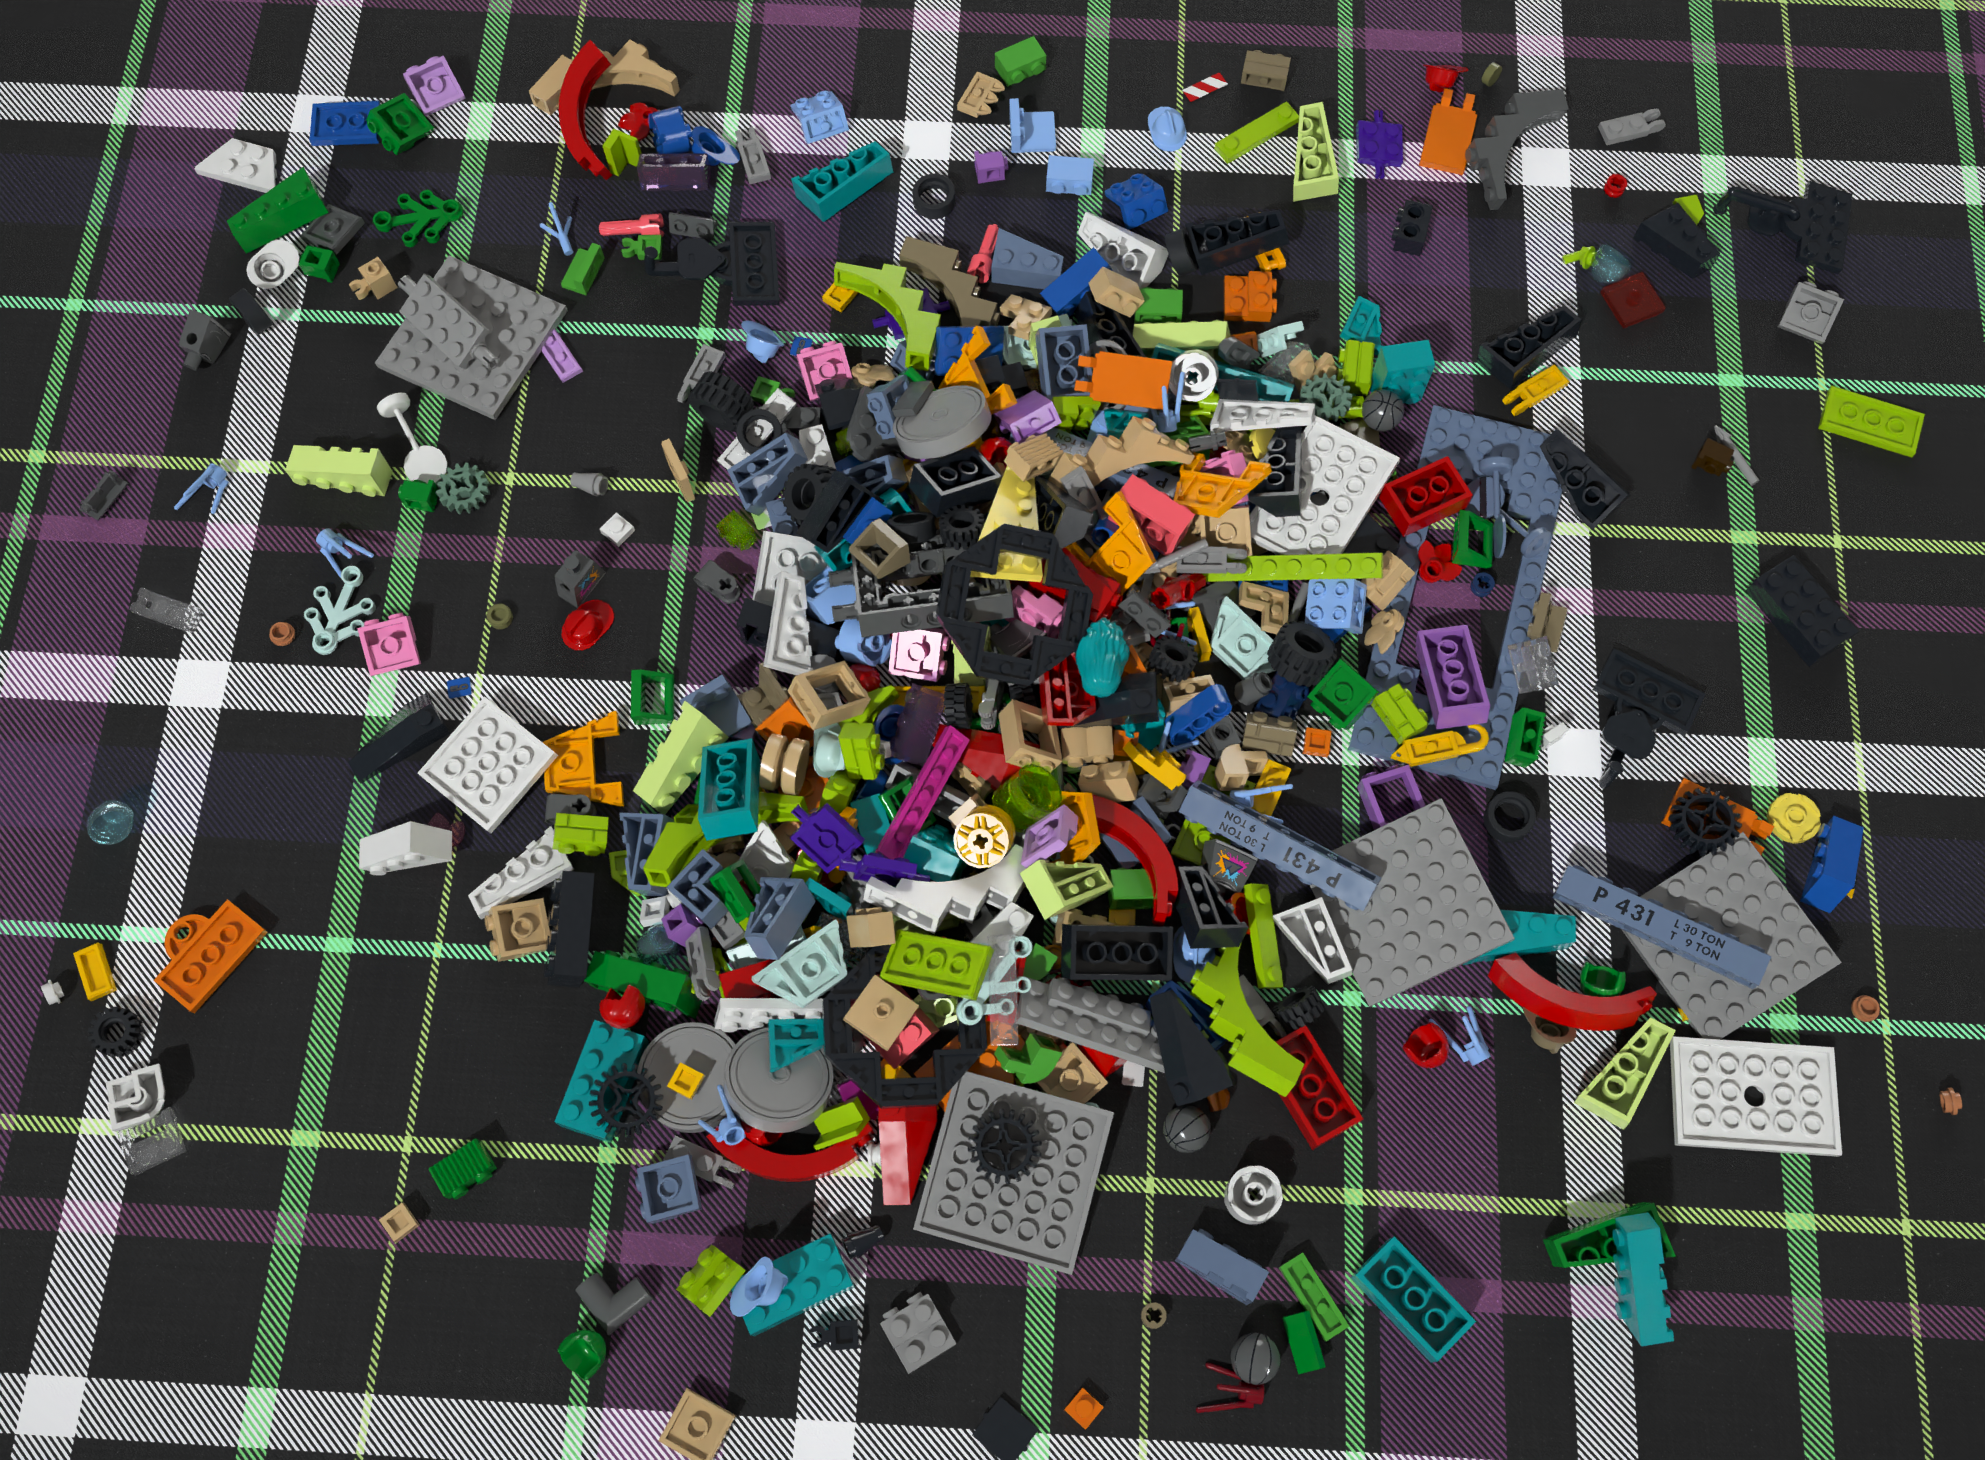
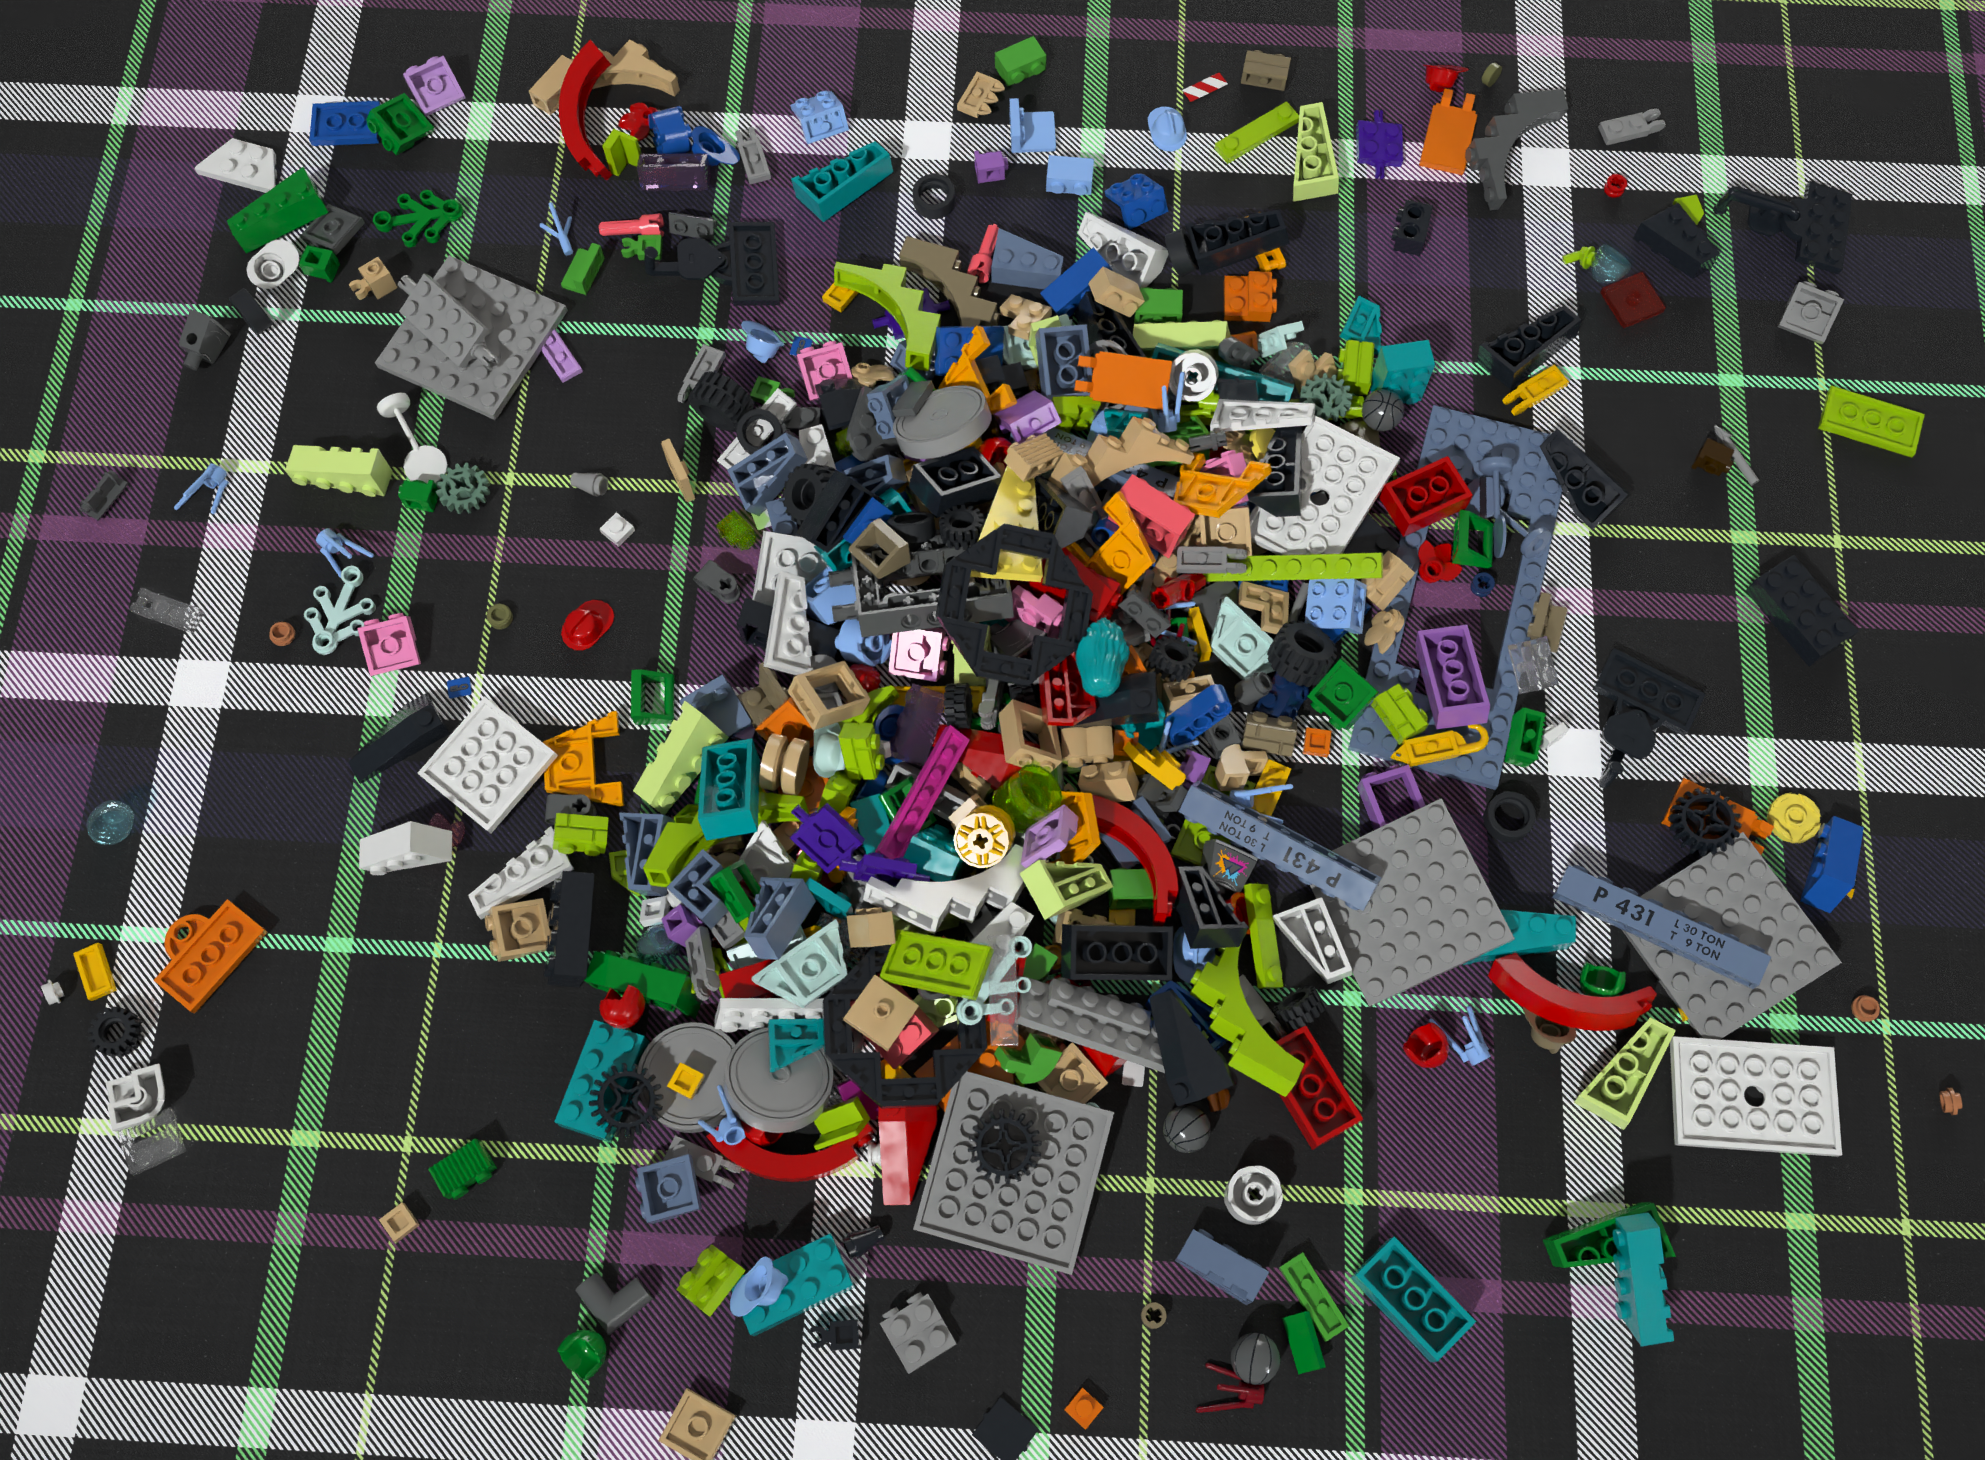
dark grey torso [555,550,606,608] -> none
light grey piece [1144,538,1208,574] -> none

